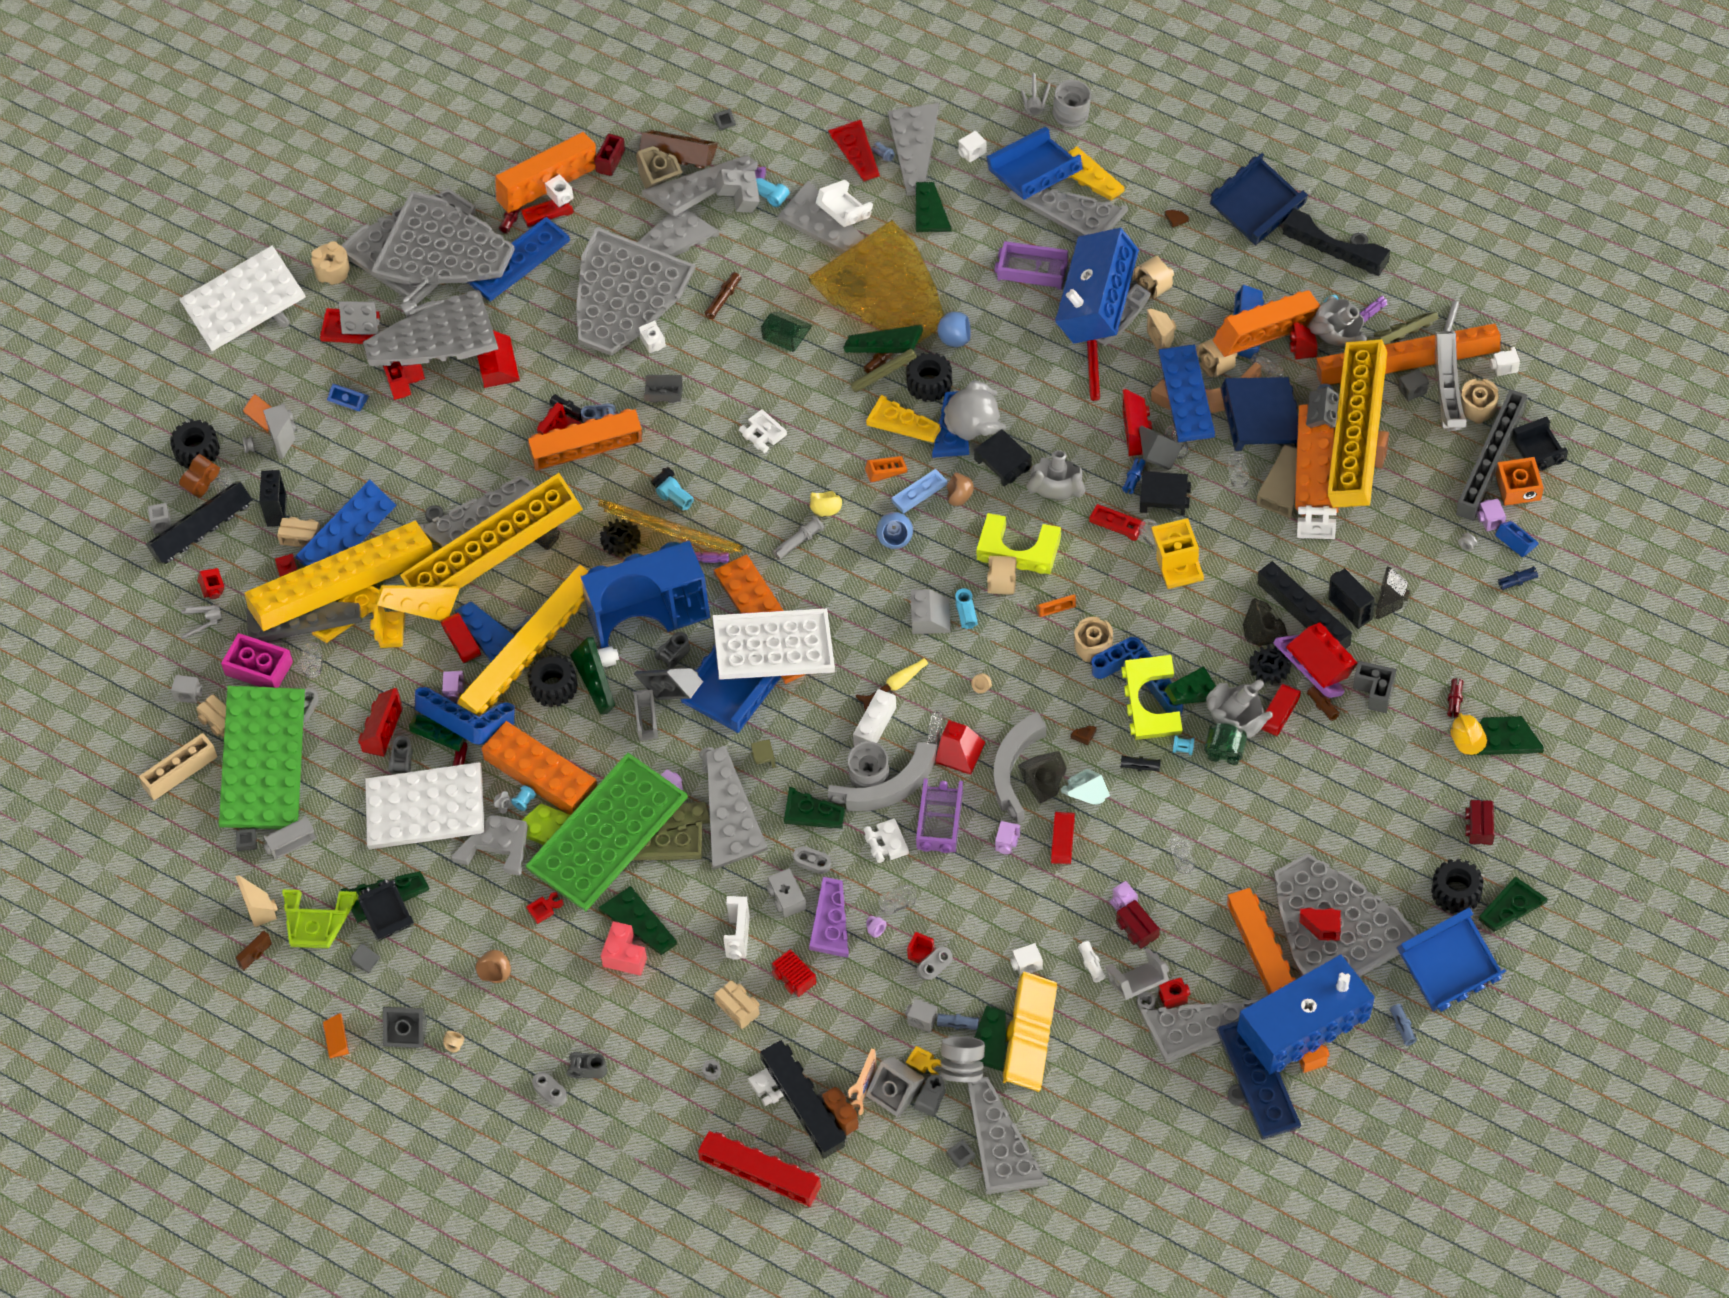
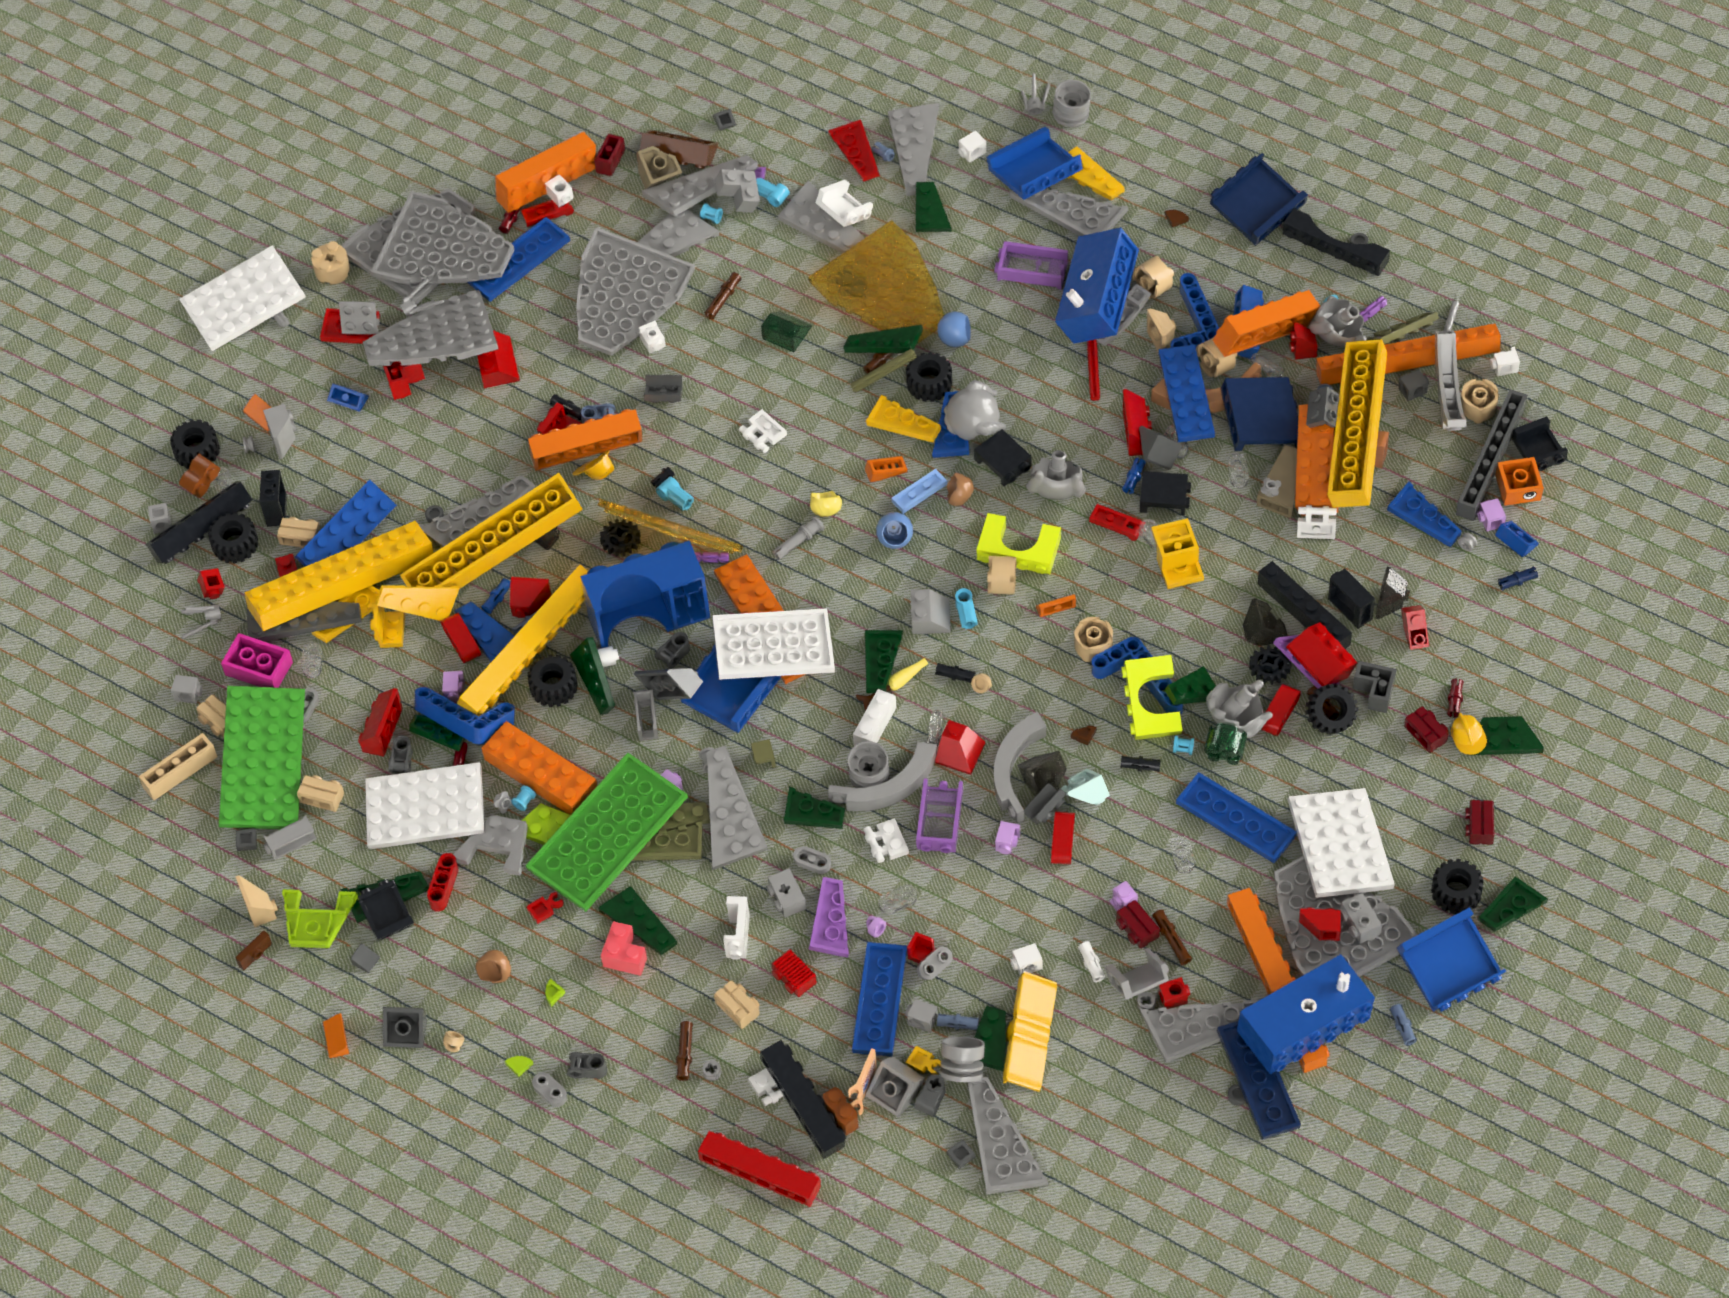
none -> black tyre [208,512,258,564]
none -> tan brick [297,775,344,812]
none -> red beam [427,853,459,912]
none -> blue pin [481,578,511,614]
none -> lime tile [504,1056,534,1077]
none -> red slope [510,577,552,618]
none -> lime tile [545,978,565,1007]
none -> yellow piece [572,450,615,480]
none -> reddish brown pin [676,1021,693,1081]
none -> medium azure bush [700,203,723,224]
none -> blue plate [852,942,907,1057]
none -> dark green wing [865,630,903,693]
none -> black pin [935,663,976,683]
none -> dark grey bracket [1024,783,1066,825]
none -> reddish brown pin [1152,909,1192,965]
none -> blue beam [1170,273,1219,348]
none -> blue plate [1176,772,1297,864]
none -> light grey plate [1260,478,1282,497]
none -> white plate [1288,788,1395,898]
none -> black tyre [1305,684,1358,734]
none -> light grey brick [1340,893,1382,943]
none -> blue wing [1387,482,1461,547]
none -> slope [1401,605,1429,650]
none -> dark red brick [1404,706,1449,753]

